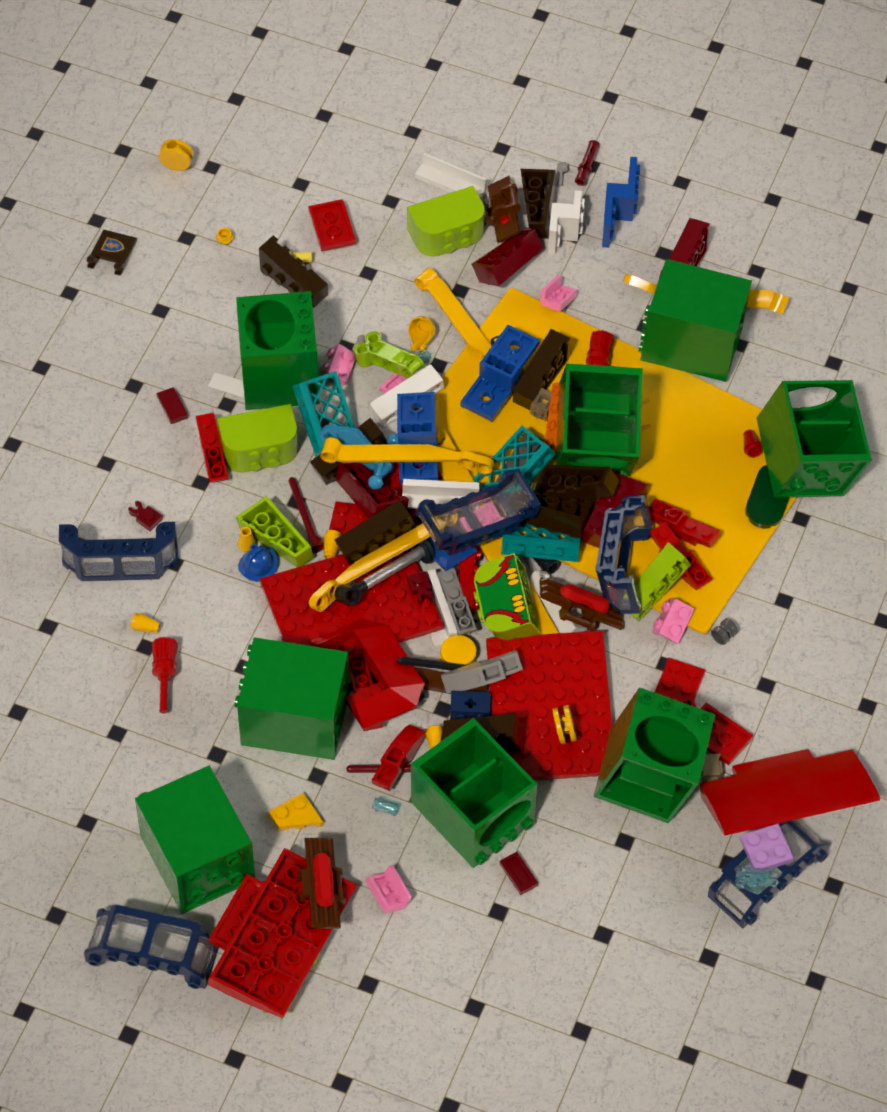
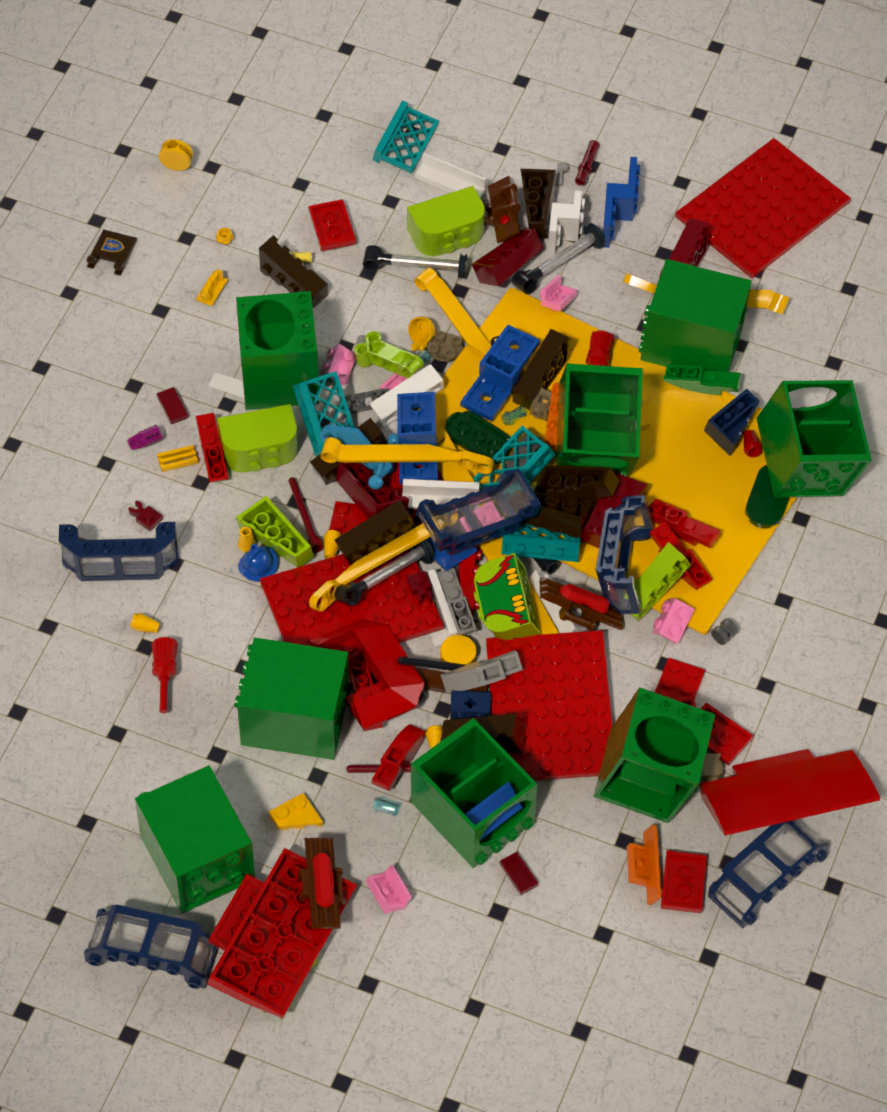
yellow head [552,705,577,744] -> none
clear light blue rock [735,866,779,895] -> none
lavender plate [740,824,794,874] -> none
none -> magenta hinge [127,424,163,450]
none -> yellow tile [157,445,198,472]
none -> yellow hinge [196,269,228,306]
none -> dark grey beam [341,388,389,414]
none -> piece [362,245,467,280]
none -> teal fence [372,100,439,174]
none -> dark tan dish [427,331,463,362]
none -> dark green tile [445,411,512,464]
none -> blue slope [465,782,523,840]
none -> clear light blue pin [502,406,526,425]
none -> piece [512,223,605,294]
none -> orange bracket [626,824,662,905]
none -> red plate [660,850,707,913]
none -> green slope [664,364,741,395]
none -> red plate [675,138,851,279]
none -> dark blue wedge [704,388,760,456]

